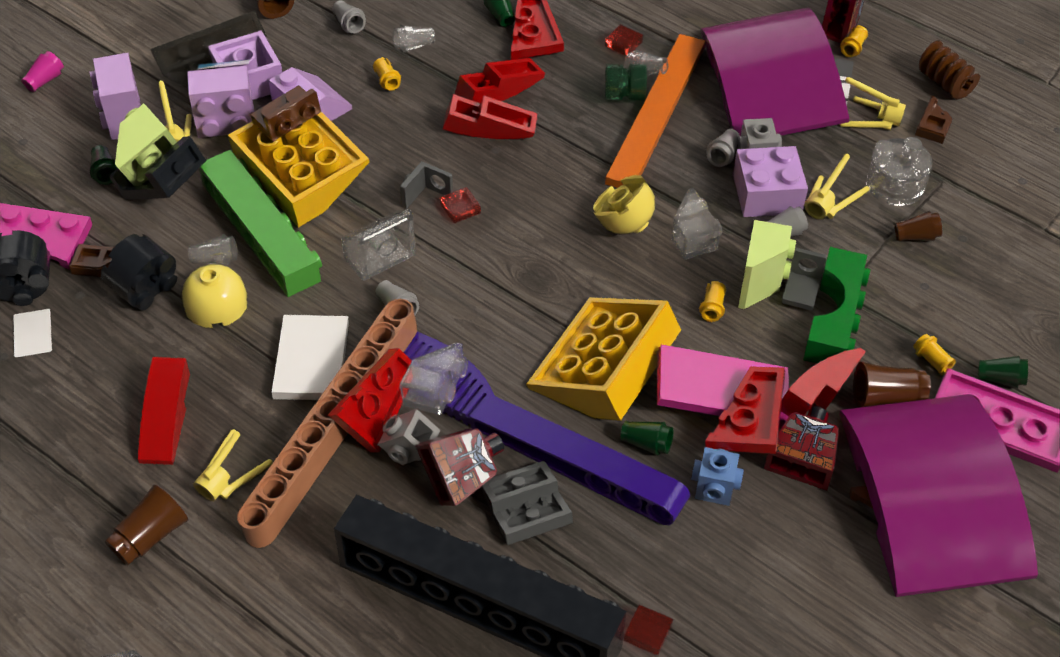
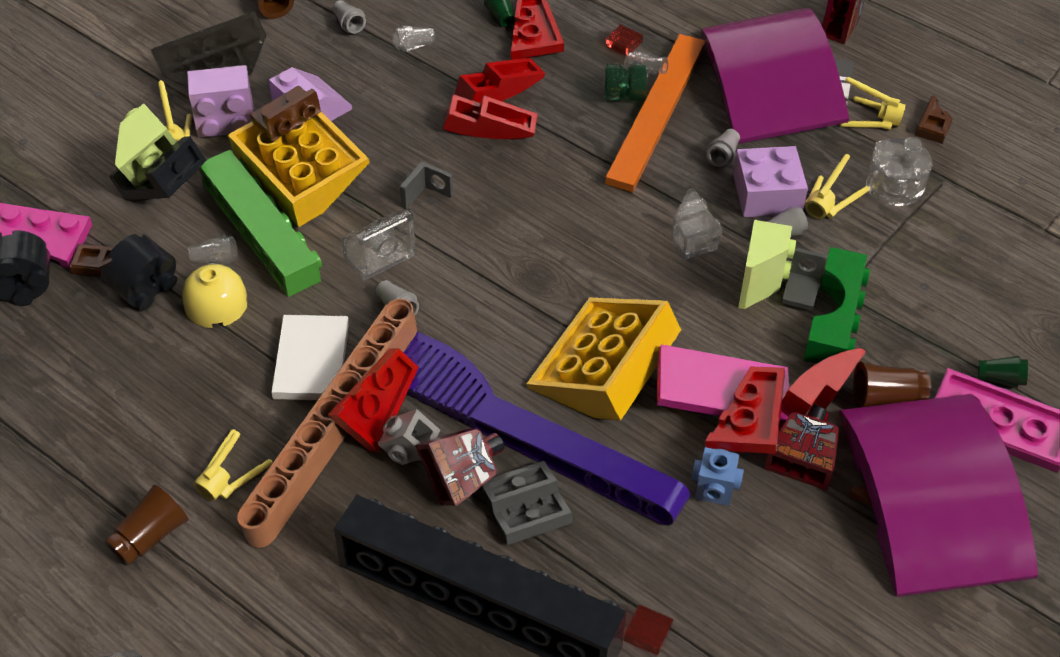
white sticker [13,309,52,357] -> none
dark pink cone [21,51,64,92] -> none
lavender brick [90,53,141,140] -> none
dark green cone [90,145,117,185] -> none
red slope [138,357,190,465] -> none
sticker [197,59,250,69] -> none
lavender slope [208,30,282,100] -> none
yellow pin [373,57,401,91] -> none
clear slope [400,343,468,415] -> none
clear red tile [440,187,481,223] -> none
light yellow cylinder [593,175,655,234] -> none
dark green cone [620,421,674,456] -> none
yellow pin [699,281,726,322] -> none
light grey brick [738,118,782,149] -> none
yellow pin [840,25,868,57] -> none
reddish brown cone [894,211,942,241] -> none
yellow pin [913,334,956,375] -> none
reddish brown piece [919,40,981,99] -> none

